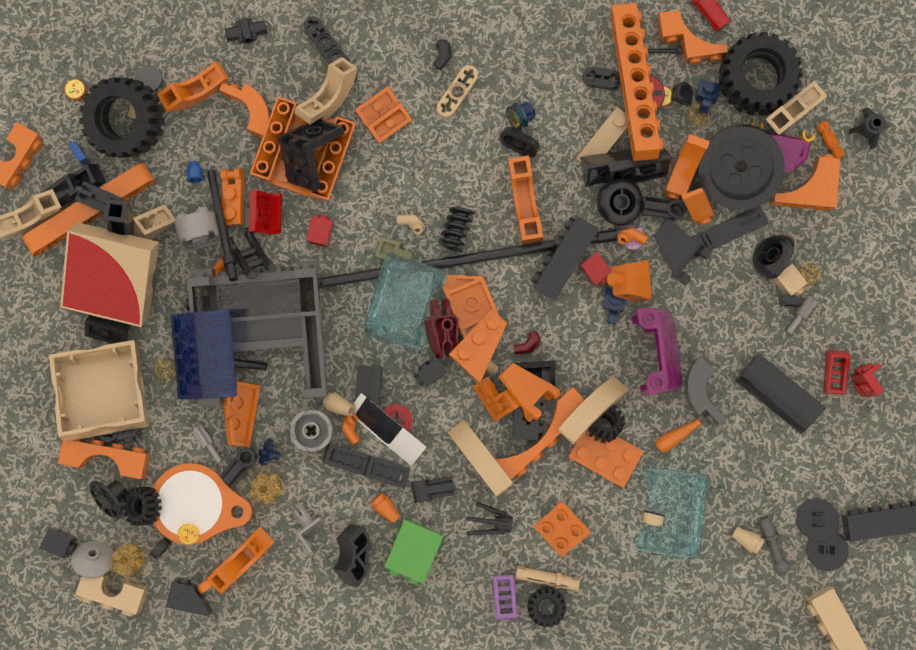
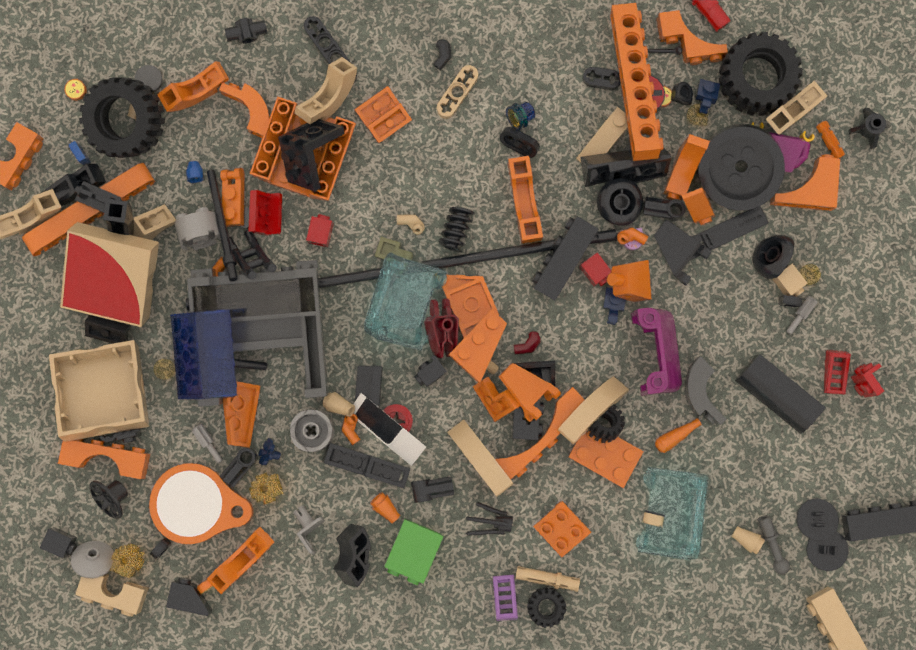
black tyre [122,487,162,526] -> none
clear yellow tile [177,524,200,545] -> none

